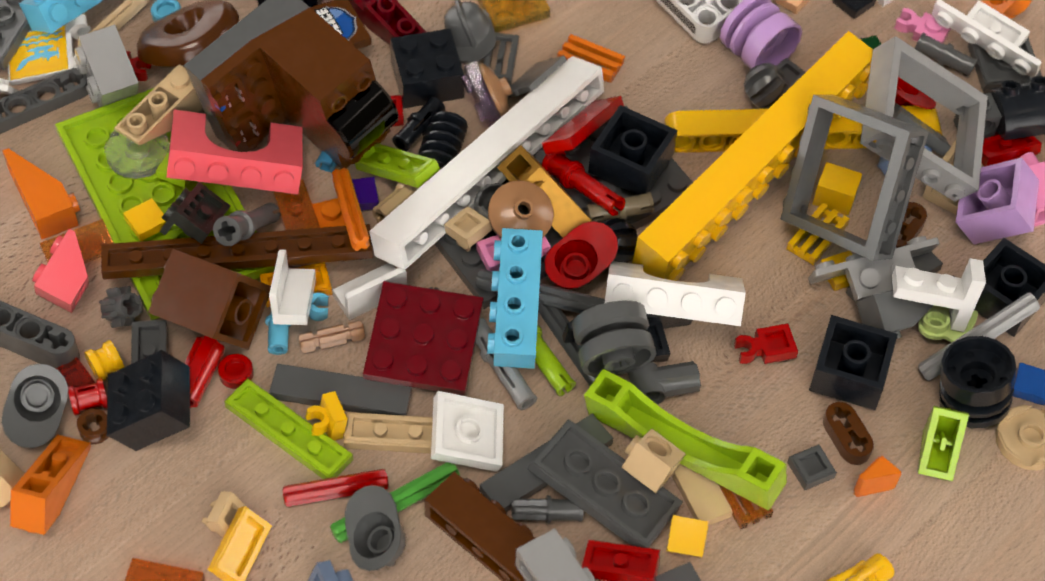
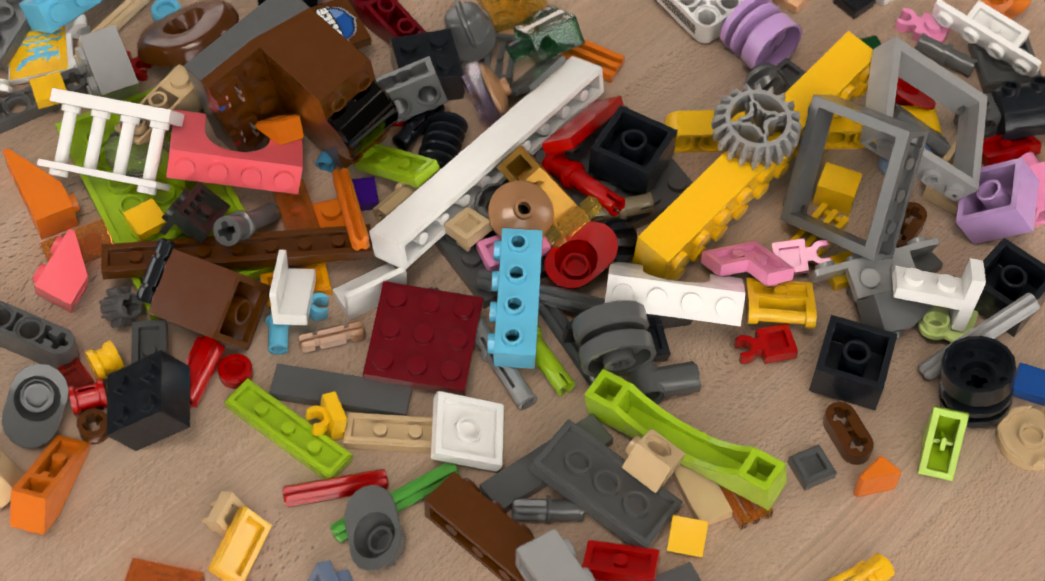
none -> yellow tile [29,71,66,109]
none -> white fence [37,88,185,195]
none -> black axle [137,238,175,304]
none -> orange slope [255,114,304,145]
none -> dark grey brick [372,56,448,126]
none -> clear green torso [506,5,585,62]
none -> clear yellow axle [545,196,602,248]
none -> bright pink plate [701,241,795,286]
none -> light grey gear [711,83,802,170]
none -> yellow plate [745,278,817,329]
none -> bright pink plate [772,238,831,275]

